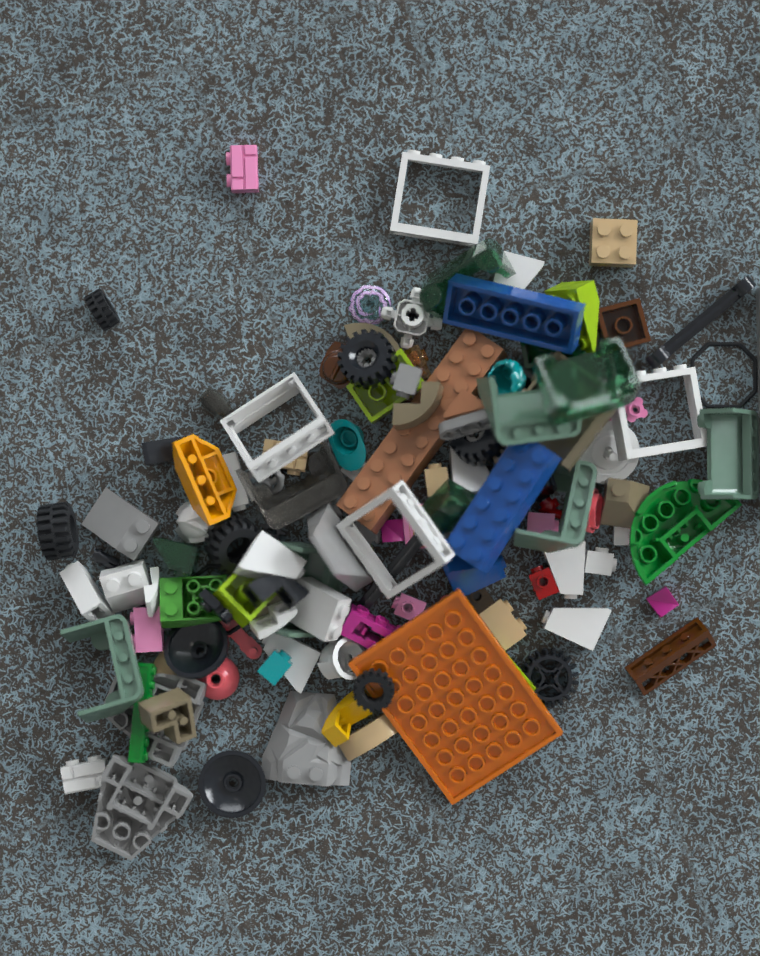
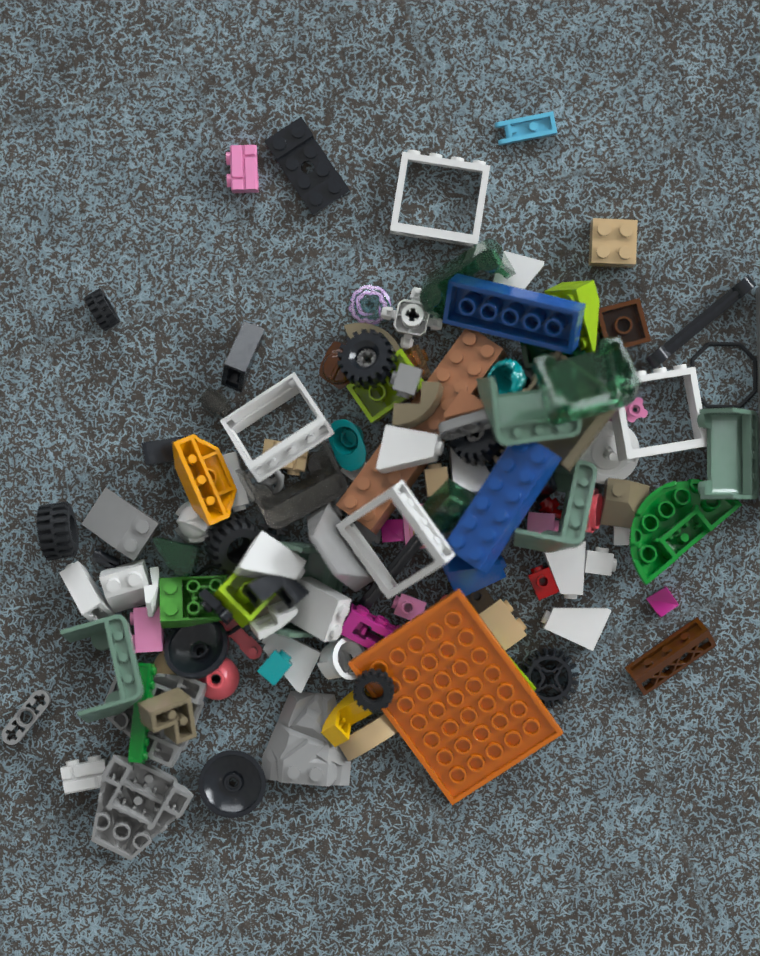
none -> light grey beam [1,689,51,745]
none -> slope [221,321,265,392]
none -> black piece [264,117,350,217]
none -> white slope [376,425,444,474]
none -> medium azure hinge [494,111,557,145]

